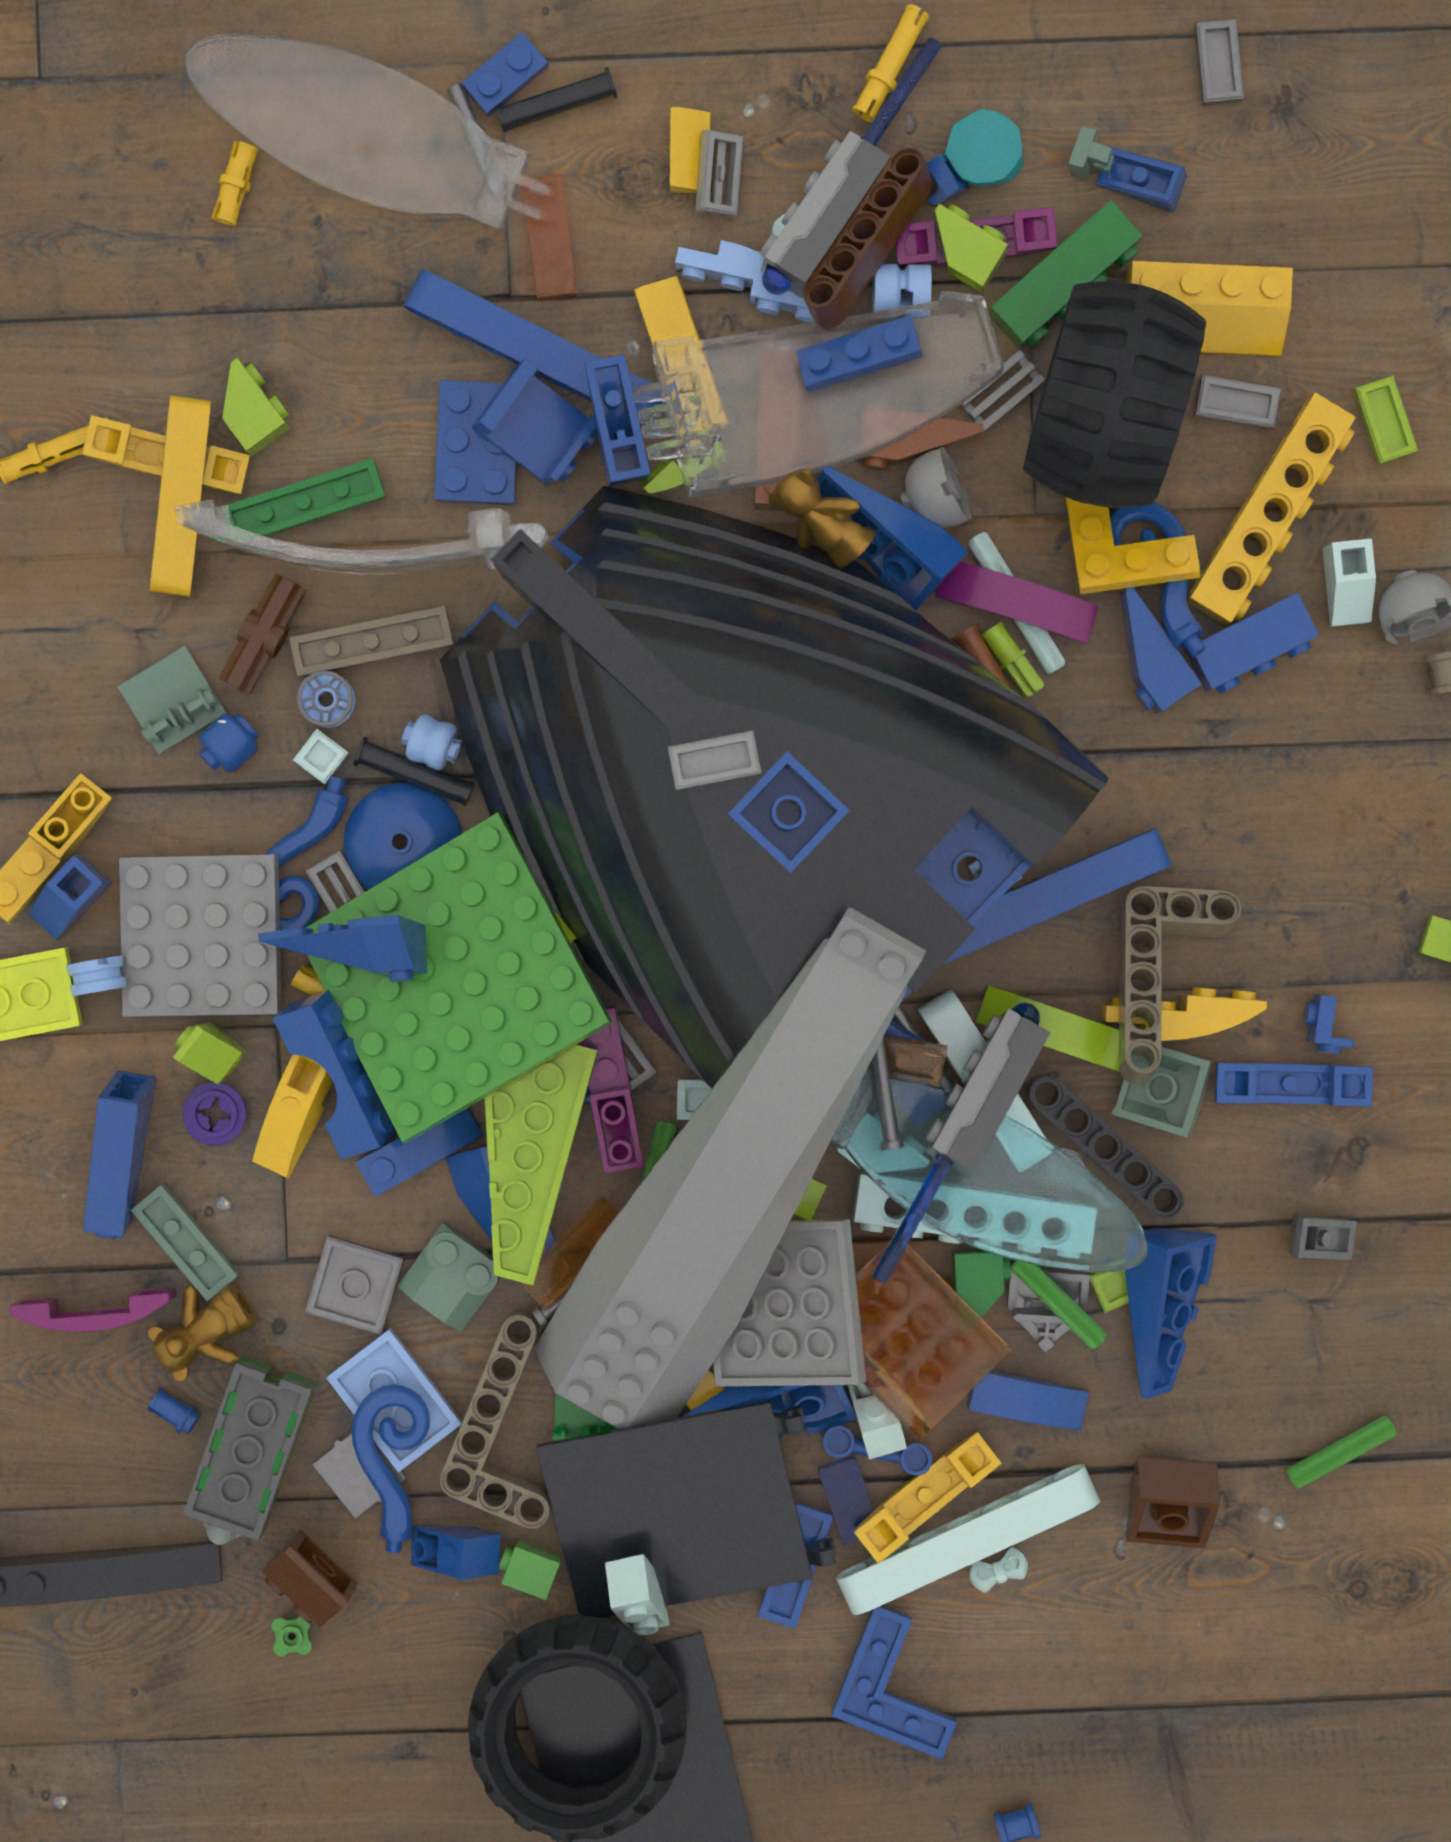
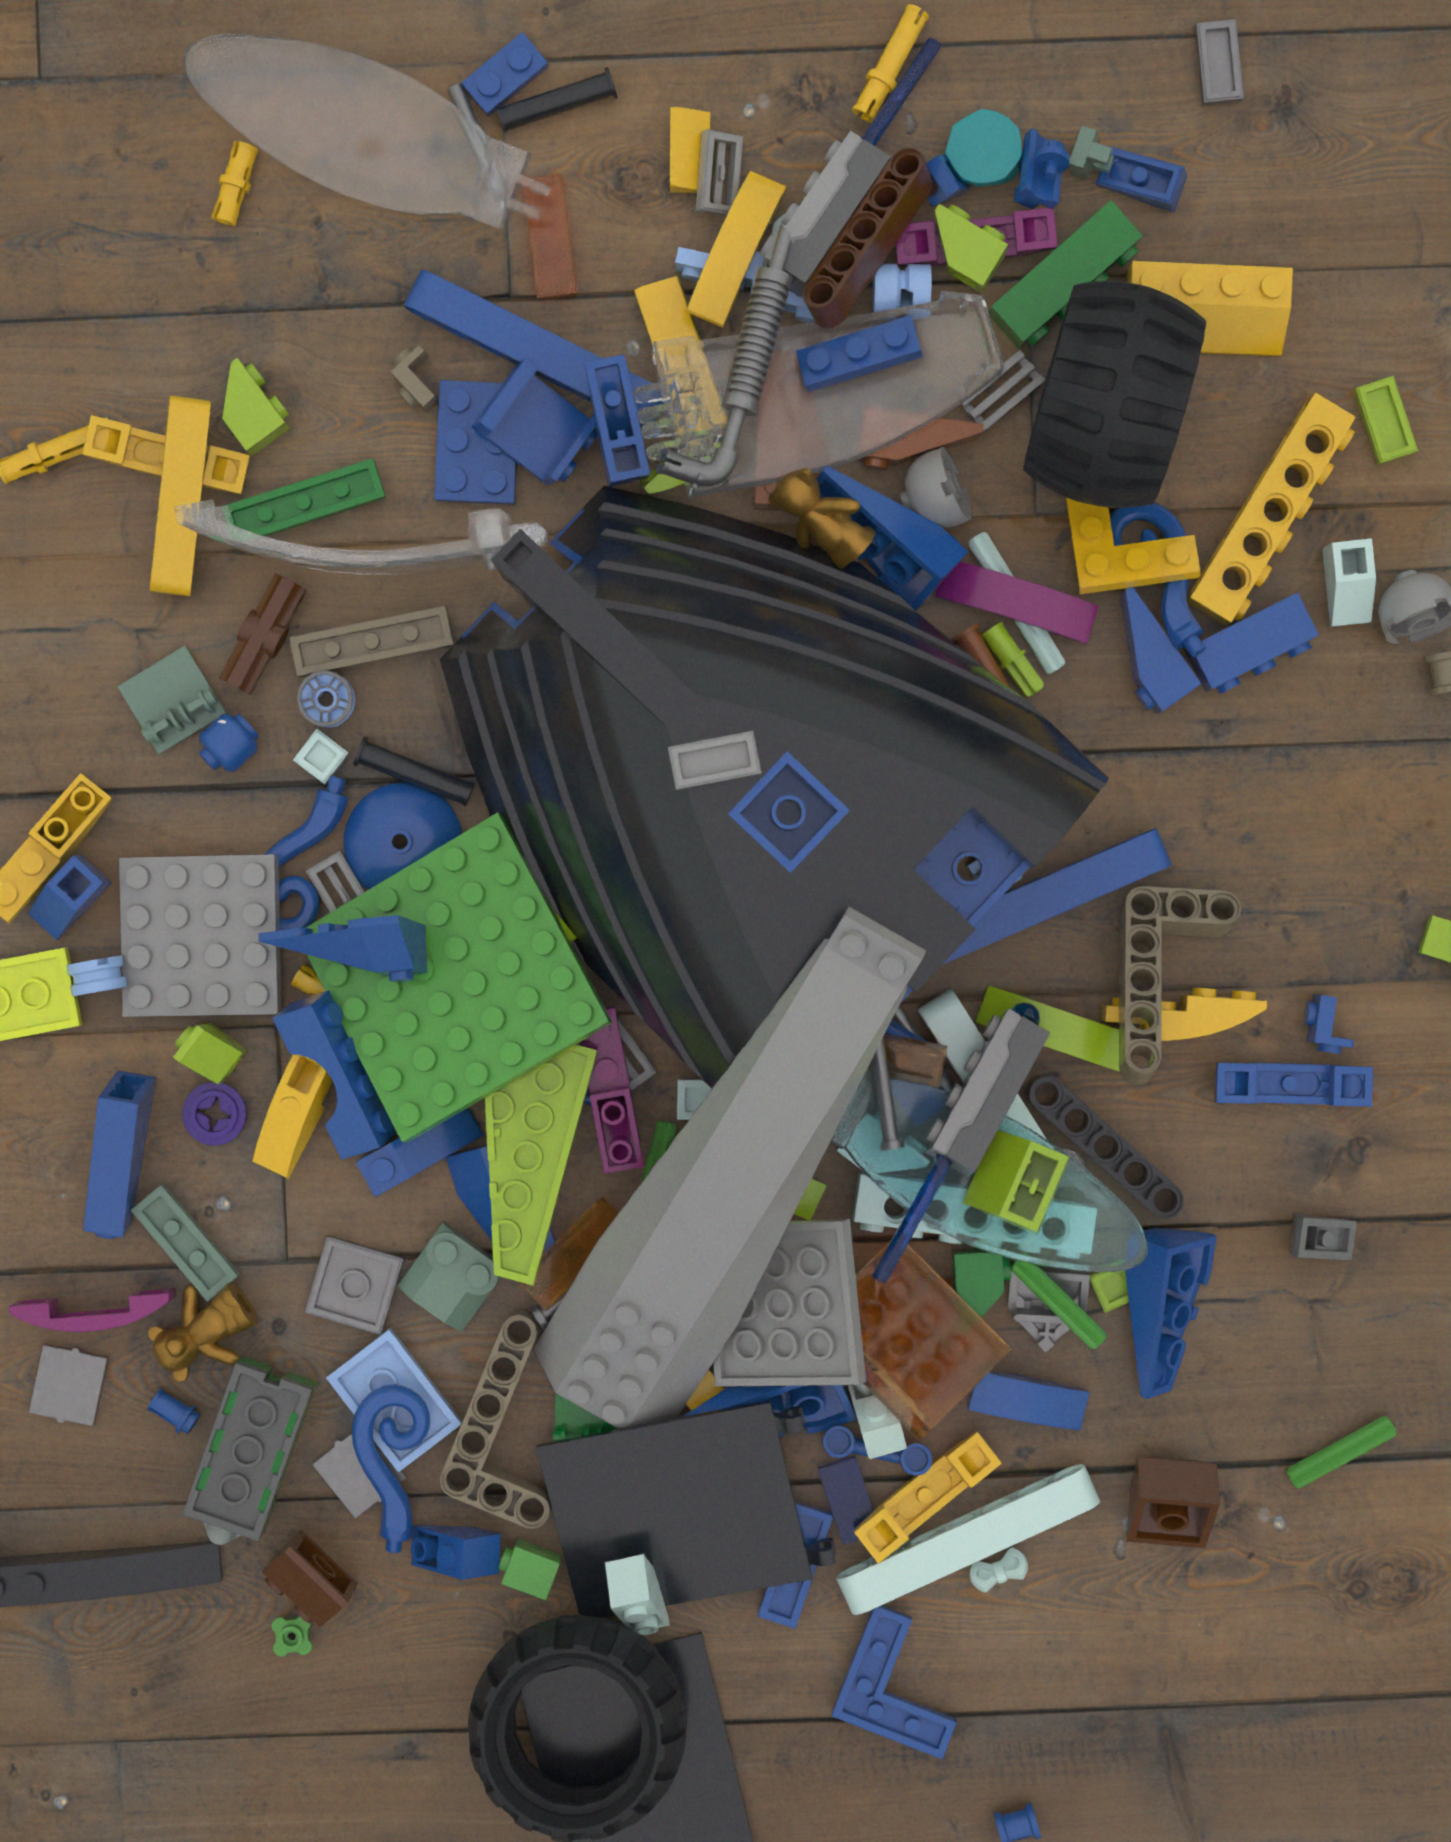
light blue piece [401,714,462,770] -> none
sand green slope [1111,1047,1213,1138] -> none
light grey tile [1194,375,1281,430] -> none
none -> flat silver piece [29,1344,109,1426]
none -> dark tan bracket [390,345,438,413]
none -> flat silver piece [656,224,793,489]
none -> yellow slope [687,171,787,328]
none -> lime slope [963,1130,1069,1236]
none -> blue hips [1014,128,1070,209]

